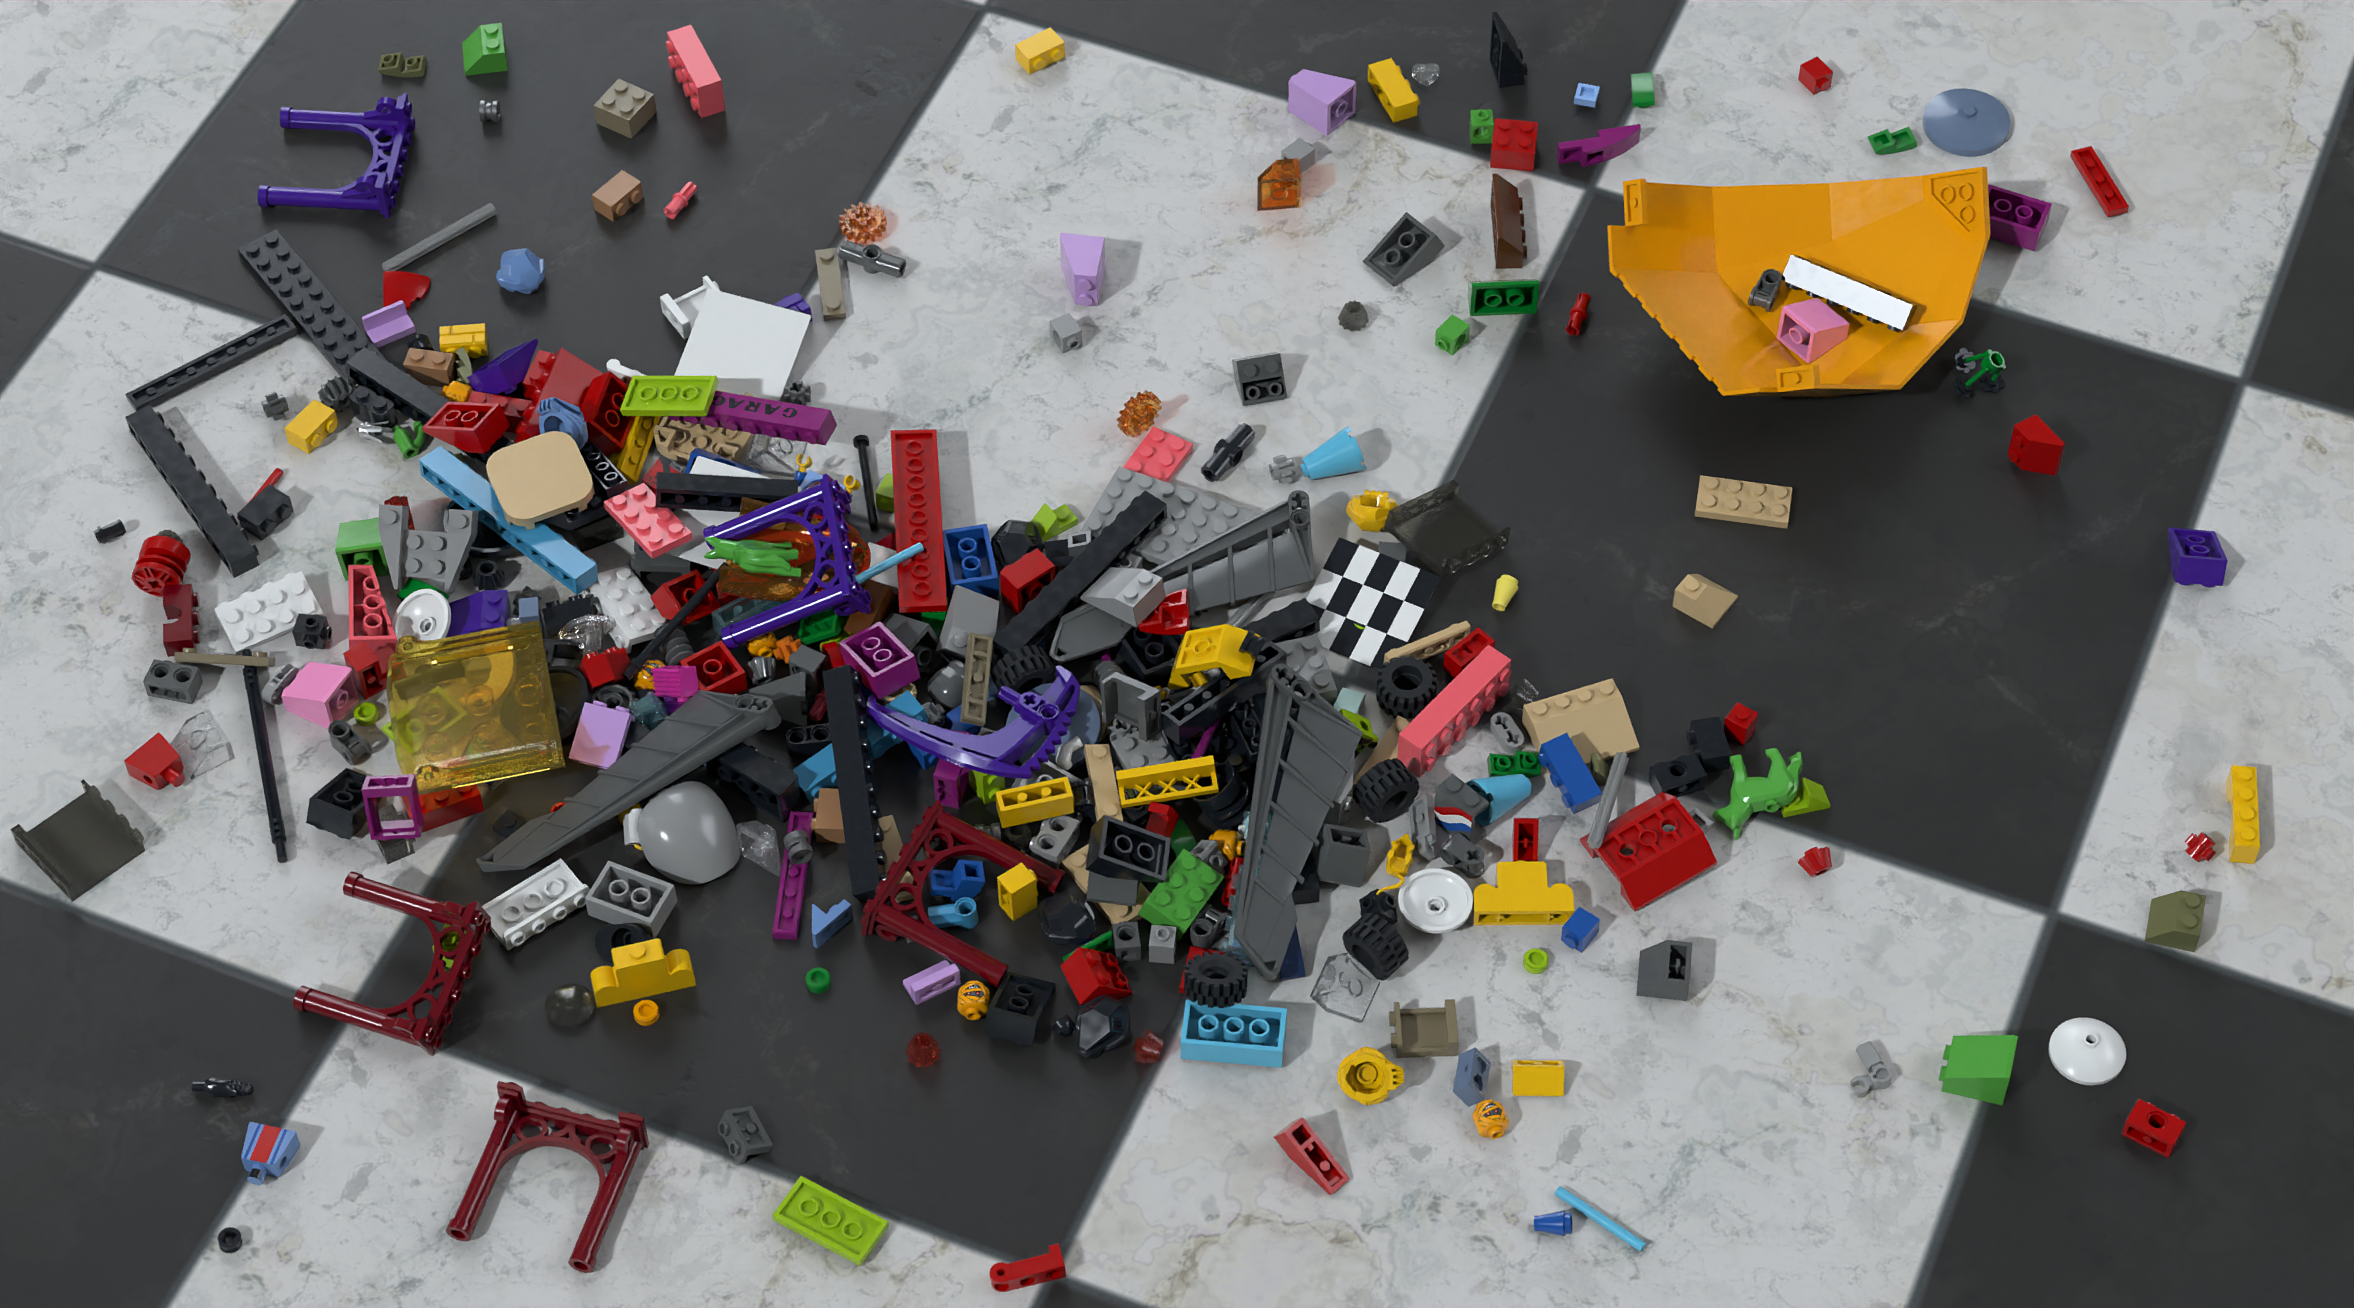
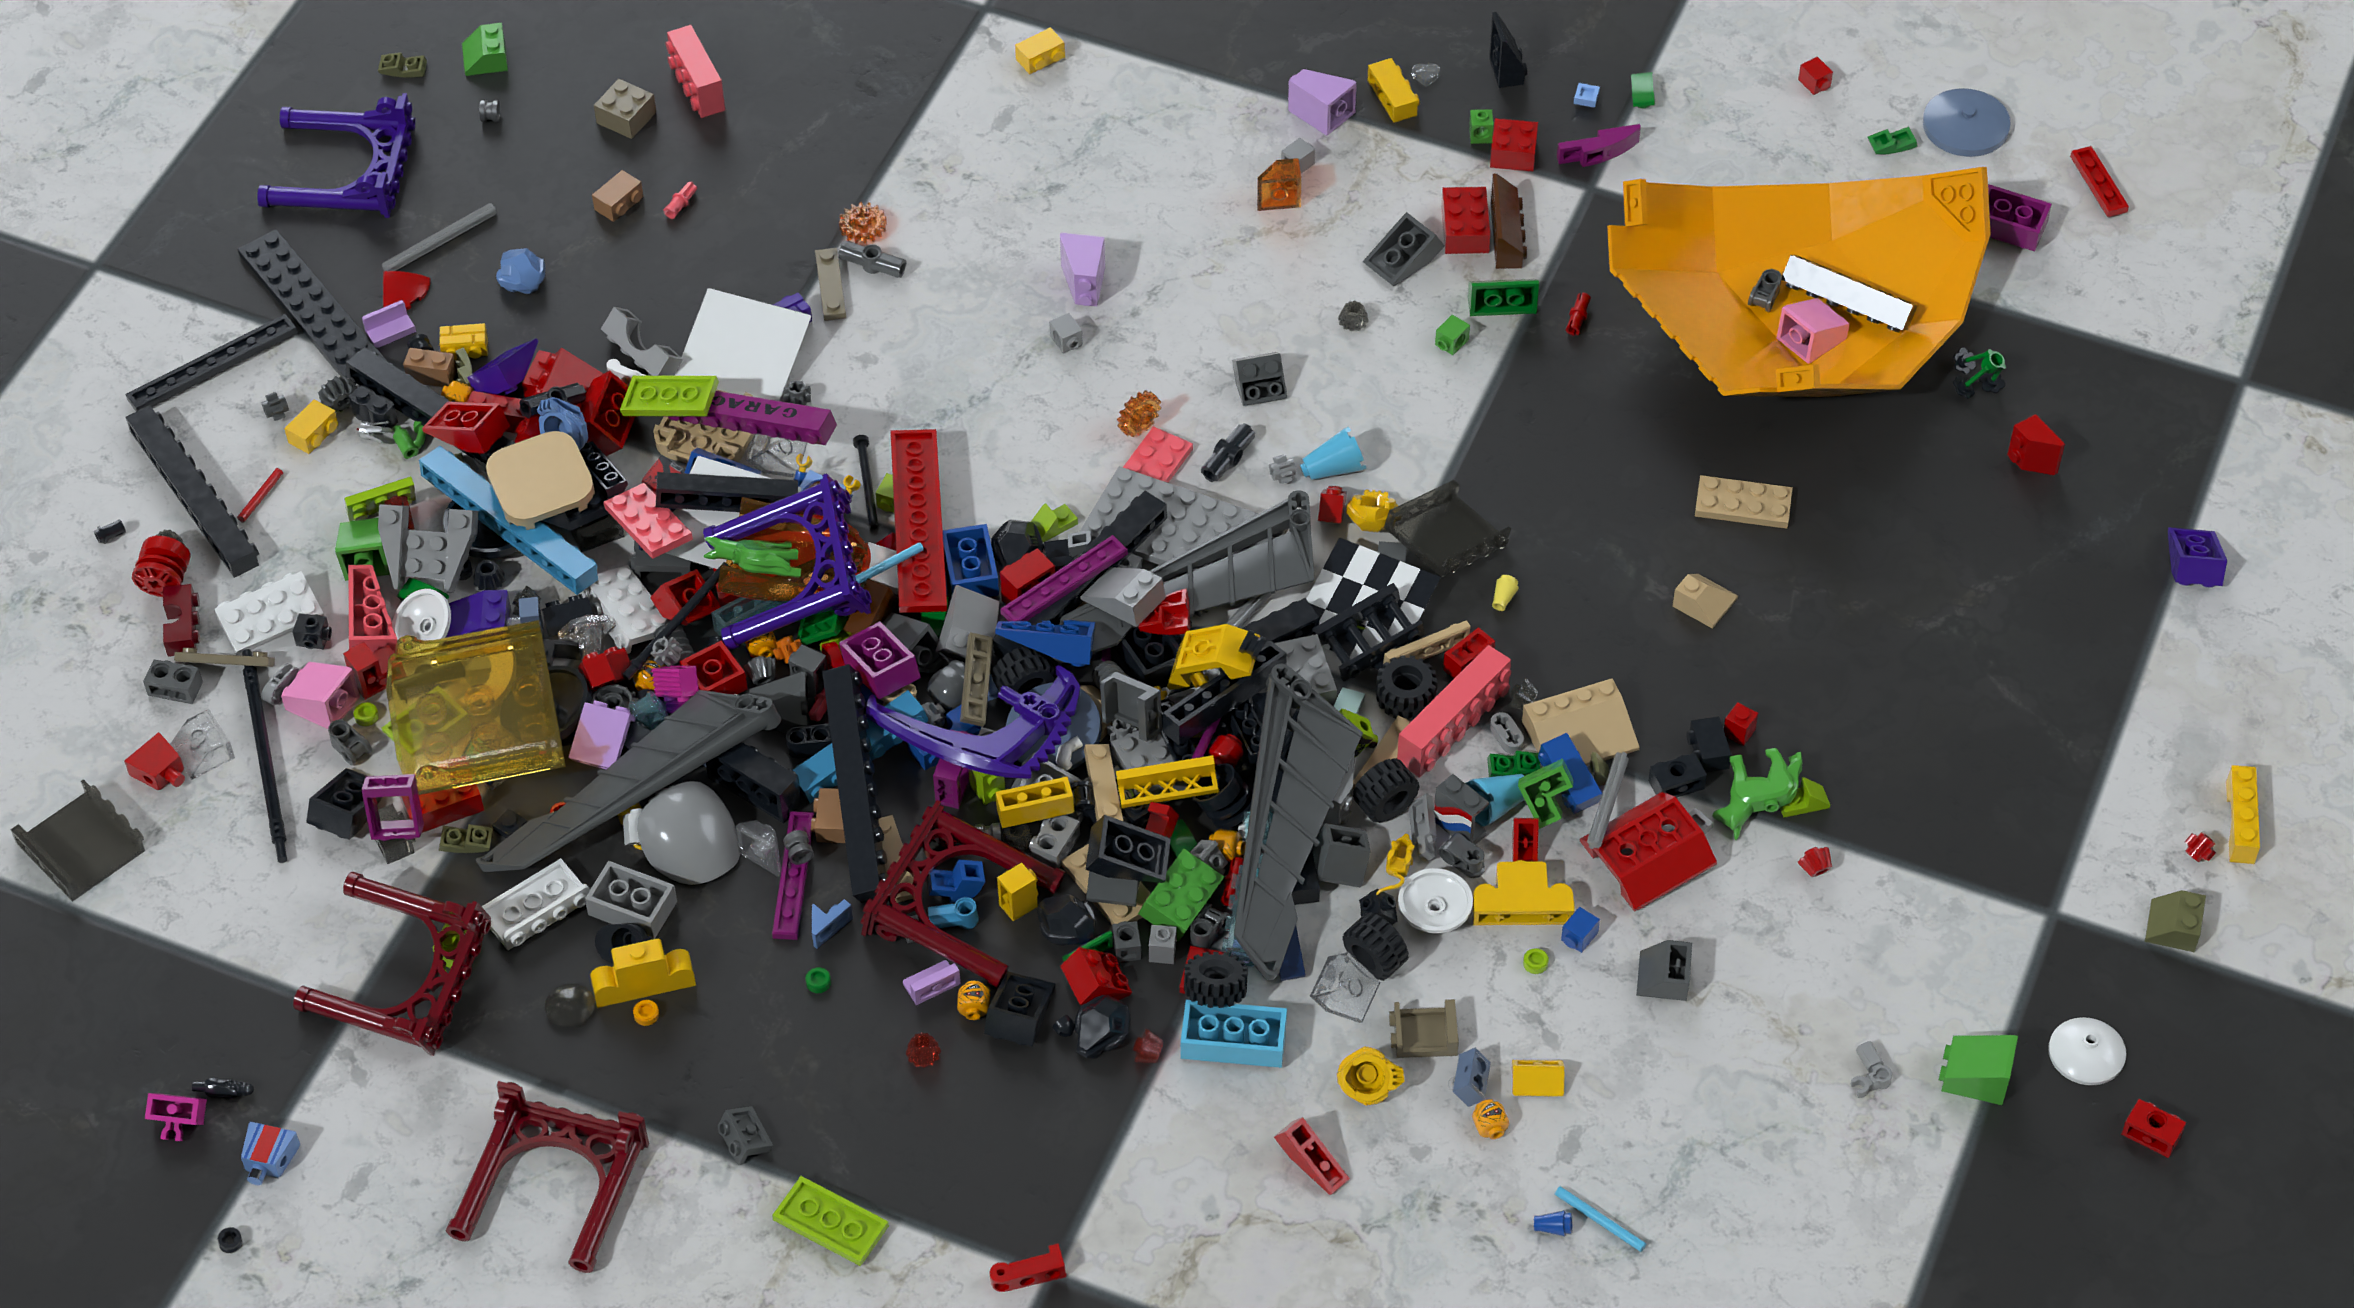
black brick [237,484,293,540] -> none
yellow fence [609,416,661,486] -> none
white panel [660,275,720,339] -> none
none -> dark pink brick [145,1093,207,1141]
none -> lime plate [344,476,416,522]
none -> olive slope [439,824,493,853]
none -> black piece [519,382,586,419]
none -> light grey arch [601,307,683,376]
none -> light grey gear [651,636,682,667]
none -> blue wedge [995,620,1095,667]
none -> magenta tile [1001,535,1128,621]
none -> red head [1208,734,1244,768]
none -> black fence [1312,583,1425,681]
none -> red slope [1318,486,1347,523]
none -> red brick [1441,187,1490,254]
none -> bright green brick [1518,758,1574,829]

